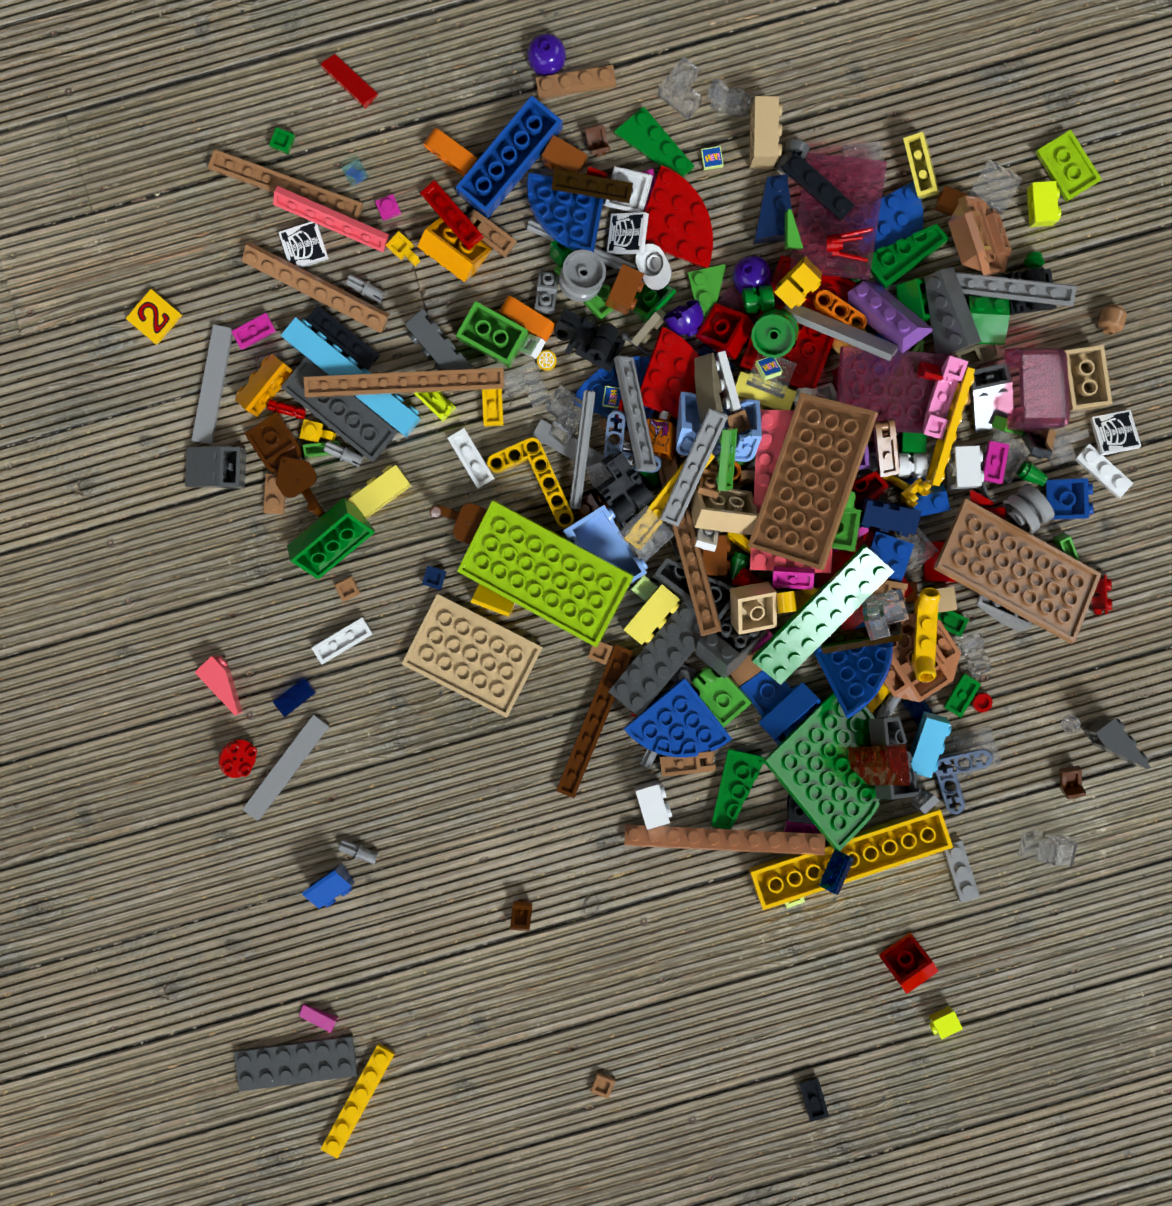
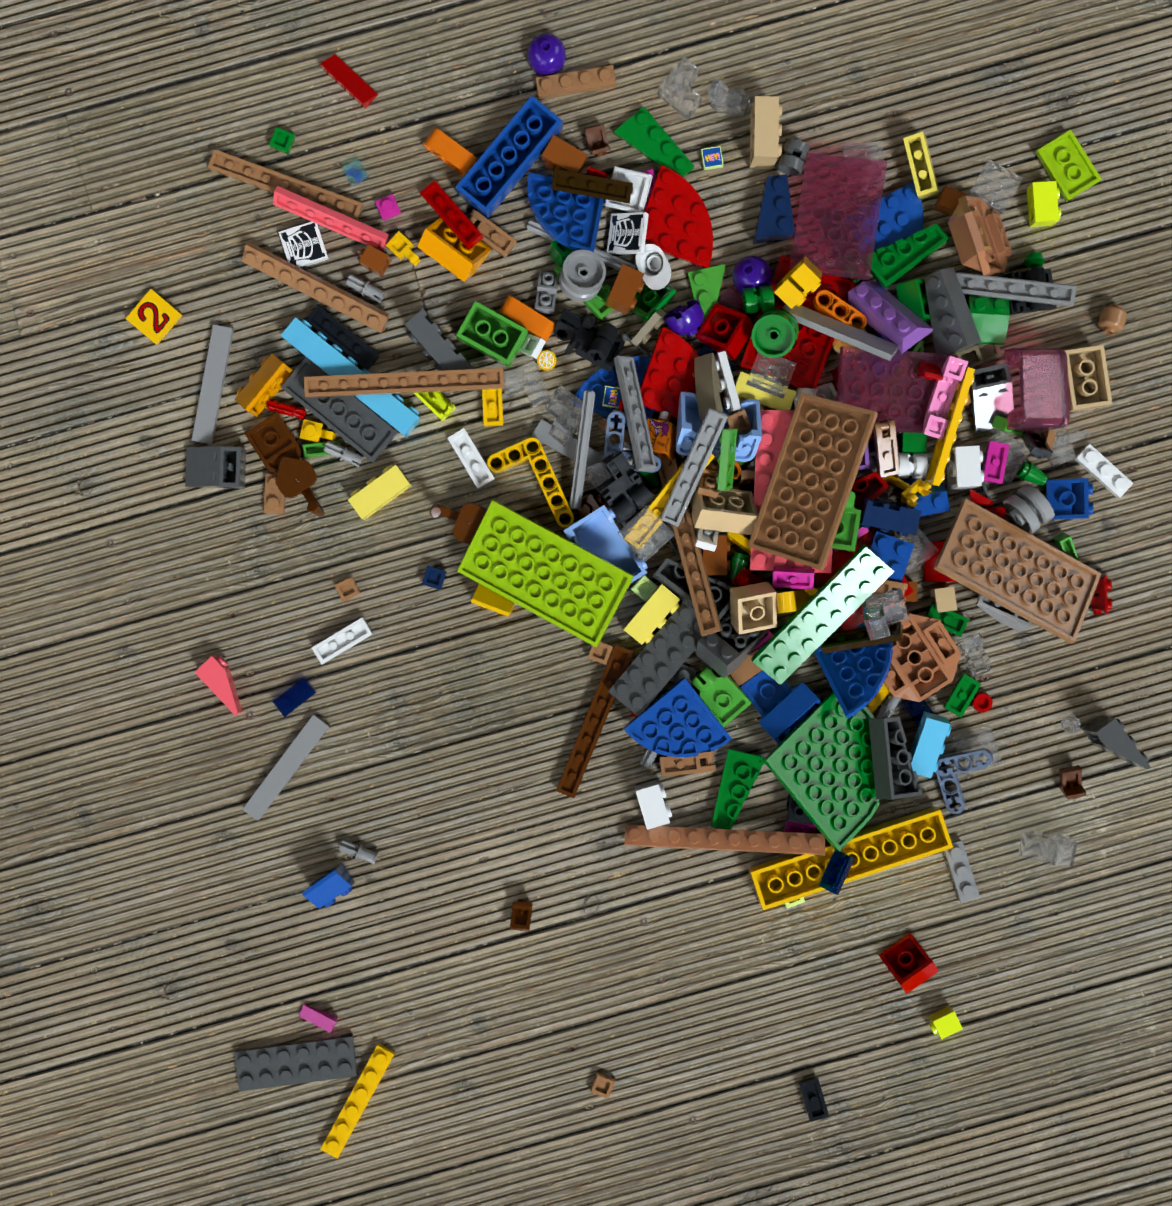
red plate [218,739,257,778] -> none
dark pink plate [231,313,277,350] -> none
green slope [287,498,375,580] -> none
tan plate [402,594,543,718] -> none
tile [755,357,783,381] -> none
black plate [781,152,855,222] -> none
bright green piece [784,209,803,250] -> none
red plant [827,227,873,262] -> none
clear red slope [848,744,910,786] -> none
yellow plate [911,588,941,682] -> none
light grey plate [911,790,940,814] -> none
tile [1090,410,1141,456] -> none
none -> dark orange brick [359,244,392,277]

